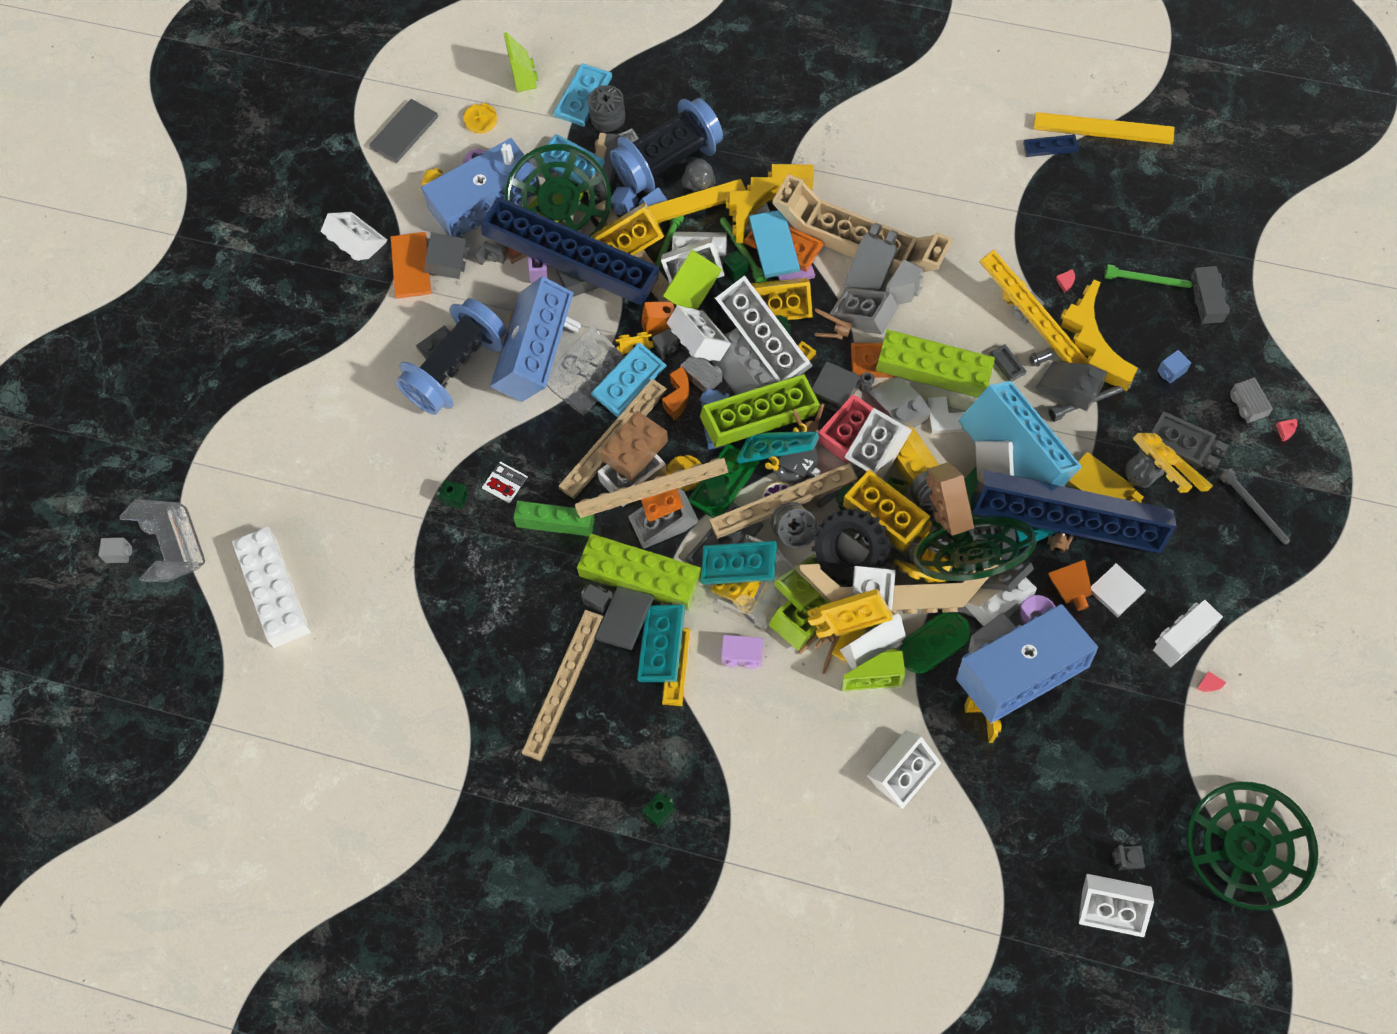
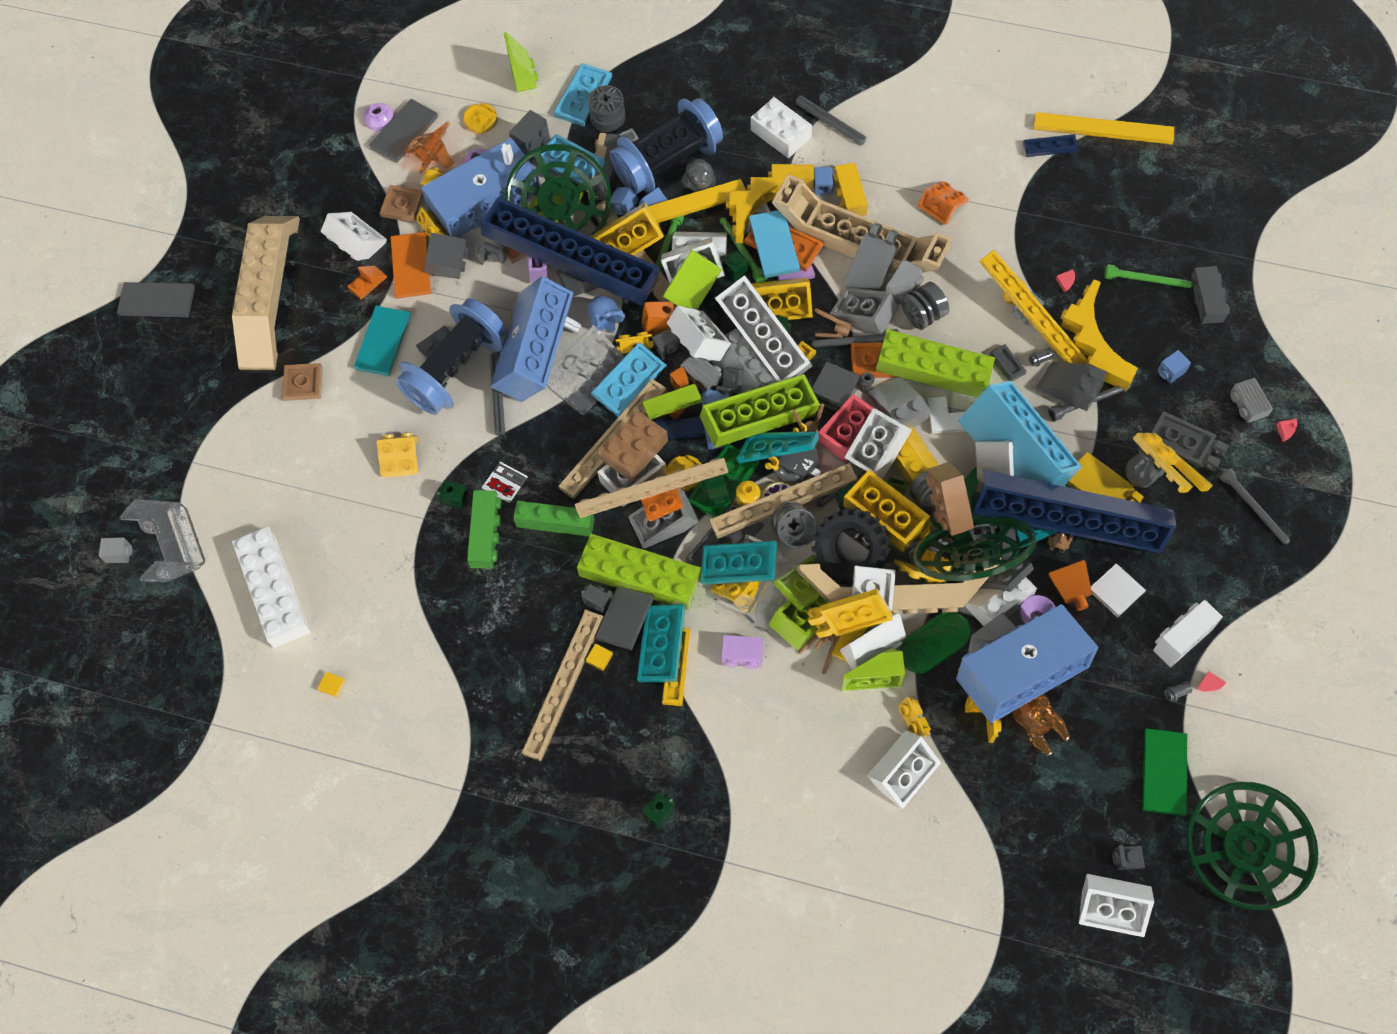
none -> dark grey tile [117,282,195,317]
none -> tan slope [232,216,300,370]
none -> medium nougat plate [282,363,322,401]
none -> yellow tile [317,672,345,698]
none -> orange slope [348,266,387,300]
none -> teal tile [354,306,411,376]
none -> lavender piece [363,103,395,131]
none -> yellow bracket [377,432,418,477]
none -> medium nougat plate [380,185,424,223]
none -> clear orange piece [405,121,454,174]
none -> yellow hinge [416,206,446,238]
none -> bright green brick [467,490,502,568]
none -> dark grey axle [490,353,505,436]
none -> dark grey brick [509,110,550,163]
none -> yellow tile [586,644,613,671]
none -> medium blue hair [588,296,625,333]
none -> lime tile [643,384,702,420]
none -> dark blue tile [655,417,705,440]
none -> dark grey bracket [716,367,744,395]
none -> yellow head [736,481,760,507]
none -> white brick [751,97,812,158]
none -> dark grey axle [796,95,867,145]
none -> dark grey piece [811,329,899,348]
none -> medium blue brick [814,166,833,195]
none -> yellow brick [832,162,868,216]
none -> yellow hinge [898,696,931,737]
none -> dark grey wheel [901,281,950,330]
none -> orange bracket [917,181,969,225]
none -> clear orange piece [1013,694,1070,756]
none -> green tile [1142,729,1187,816]
none -> dark grey pin [1164,681,1192,702]

